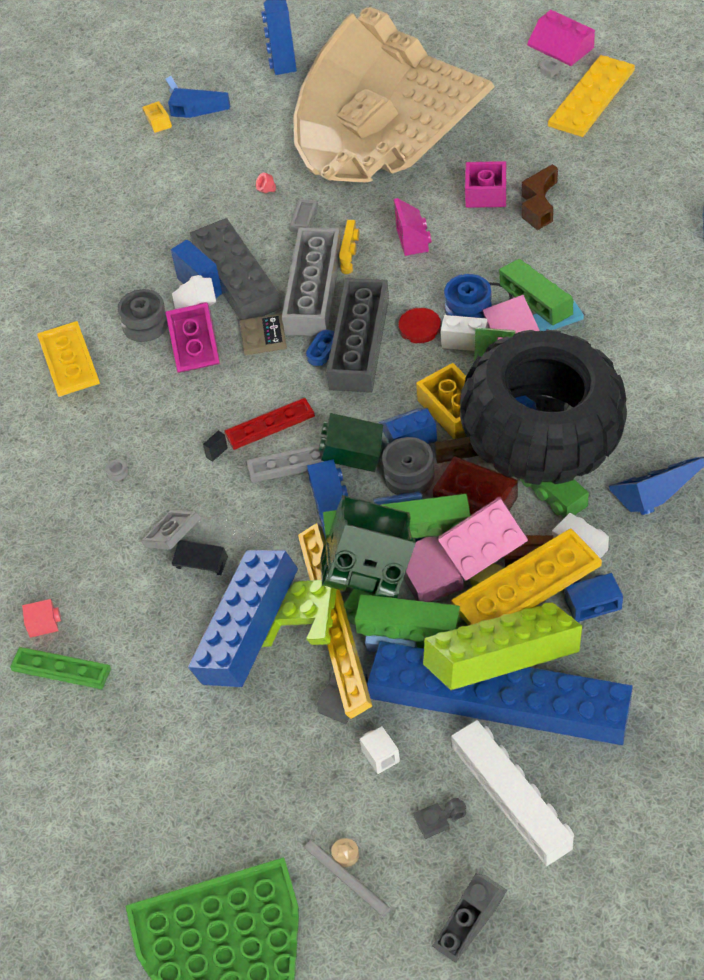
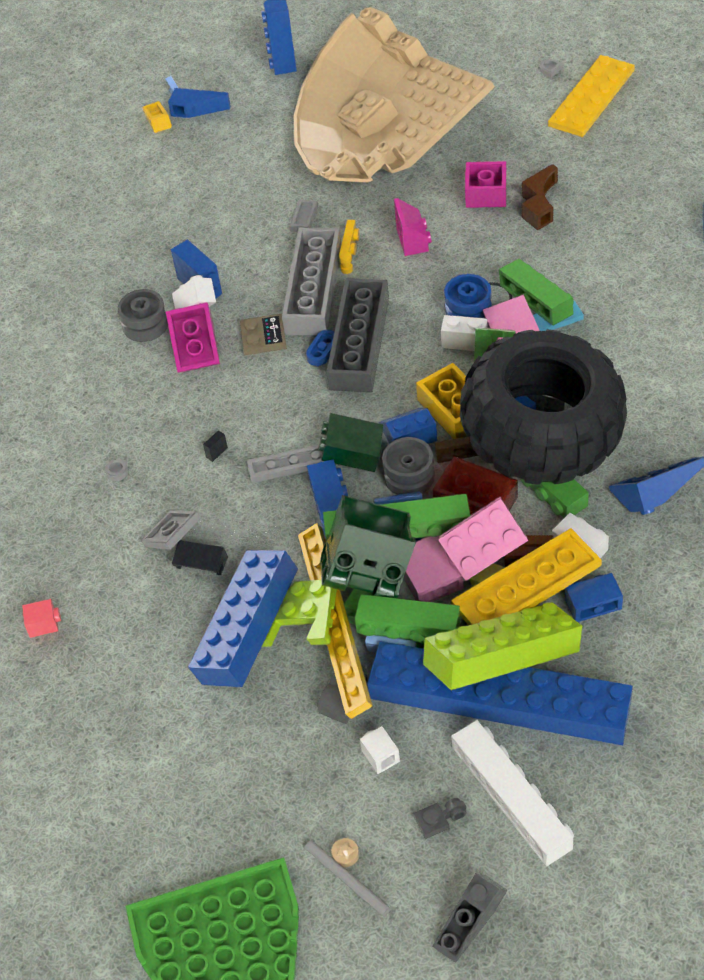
bright green tile [10,647,111,689] -> none
yellow plate [37,321,100,397] -> none
dark grey brick [190,218,281,320] -> none
red tile [224,398,315,450] -> none
coral tile [256,172,276,194] -> none
red tile [398,308,441,344] -> none
dark pink slope [527,10,595,66] -> none

